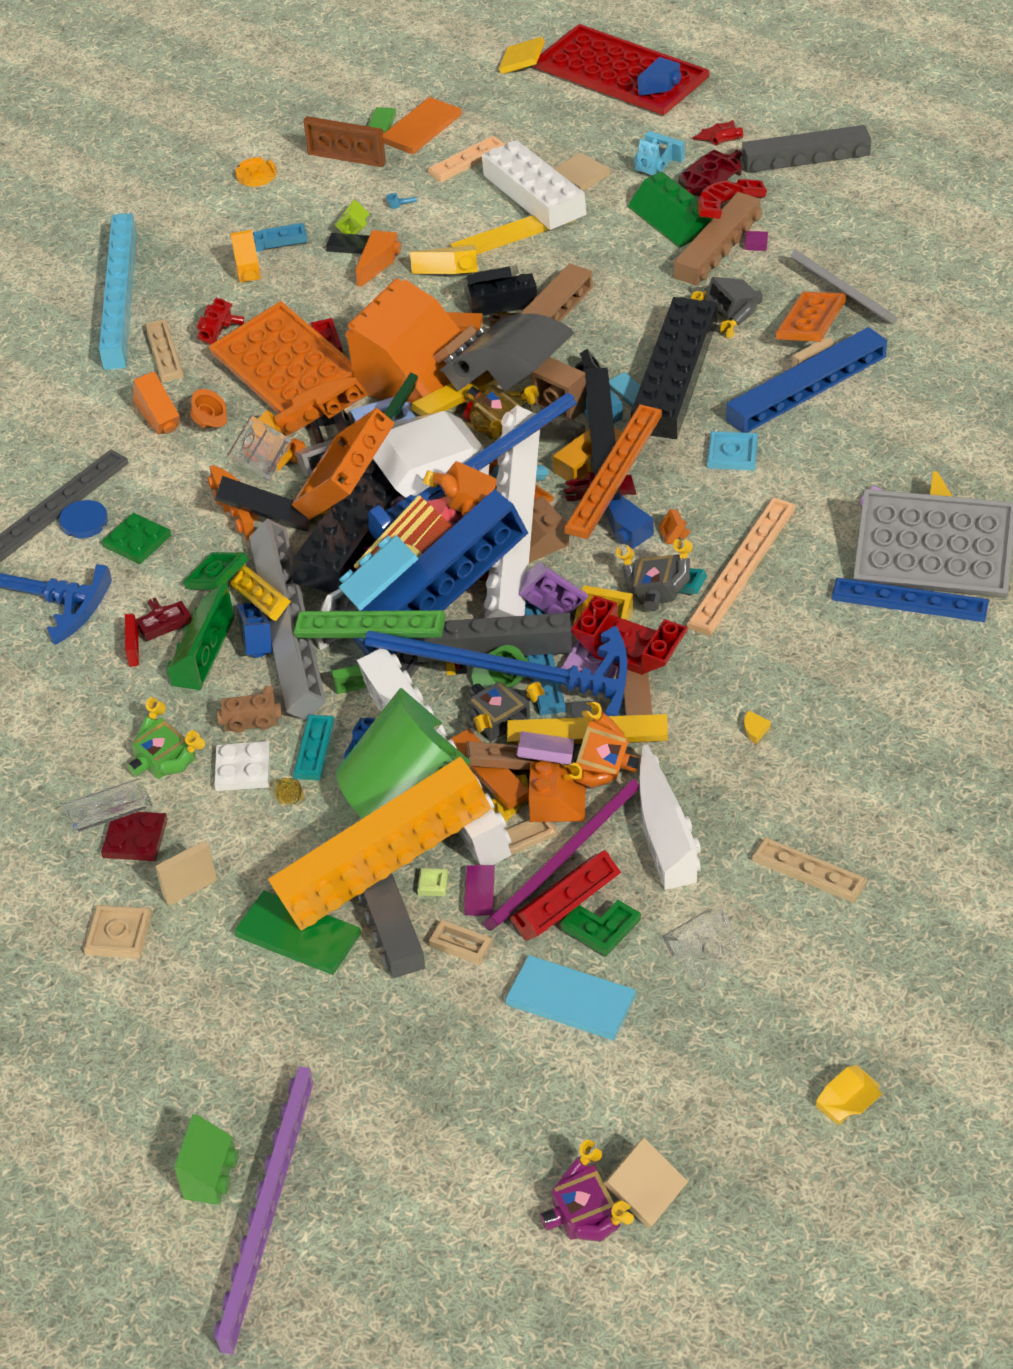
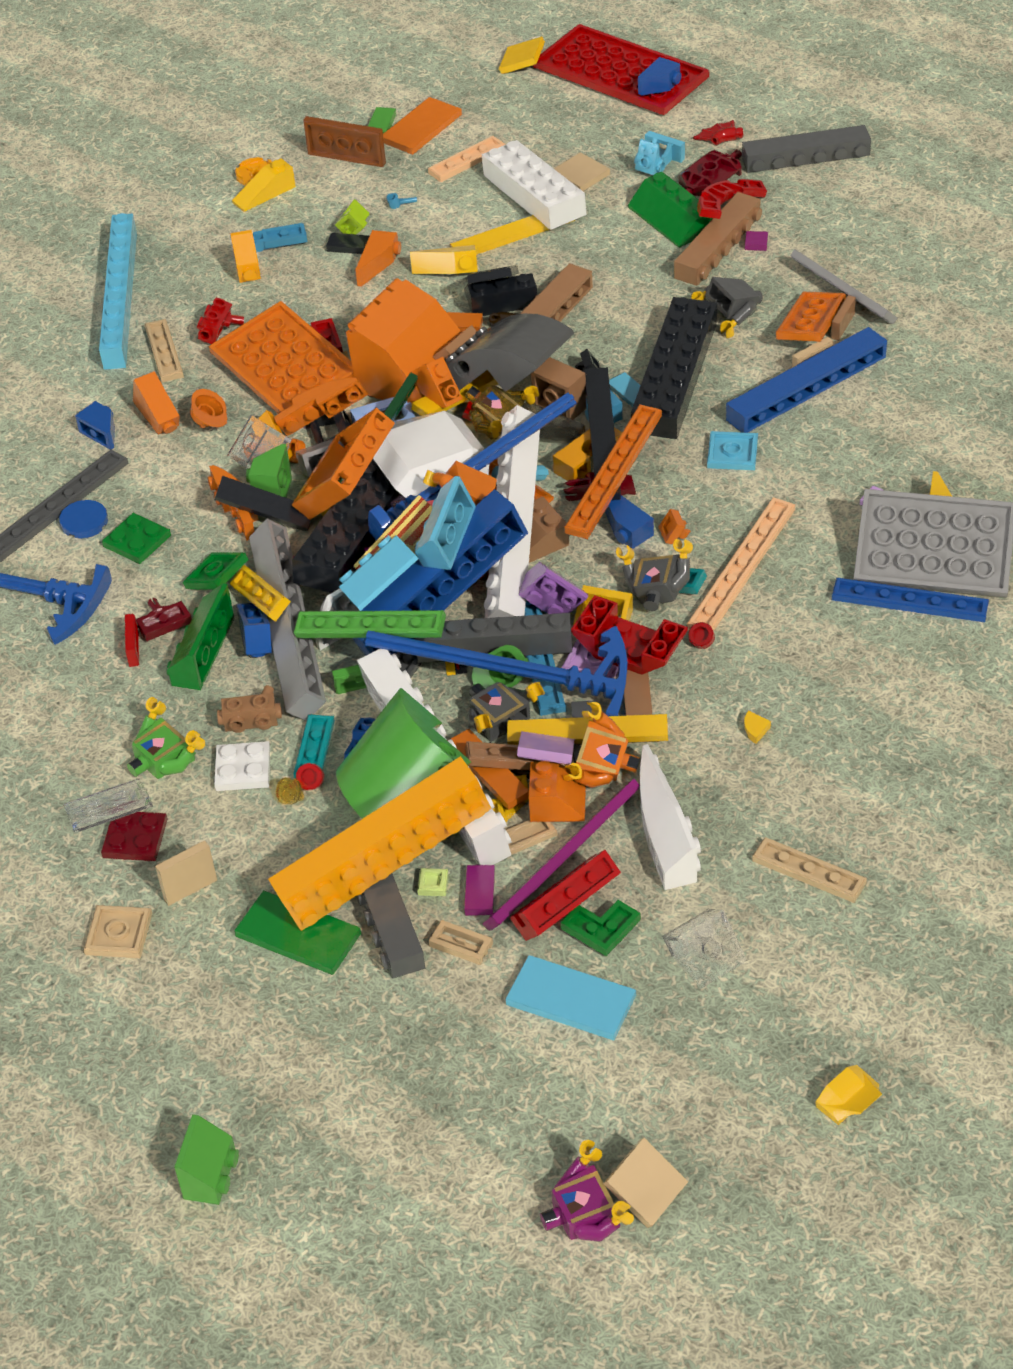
medium lavender plate [214,1066,314,1355] -> none
none -> blue slope [75,401,115,450]
none -> yellow slope [232,158,296,212]
none -> bright green slope [246,444,292,498]
none -> red tile [296,763,324,790]
none -> orange slope [411,357,463,408]
none -> medium azure slope [415,476,476,570]
none -> red tile [688,622,715,649]
none -> medium nougat tile [831,295,856,341]

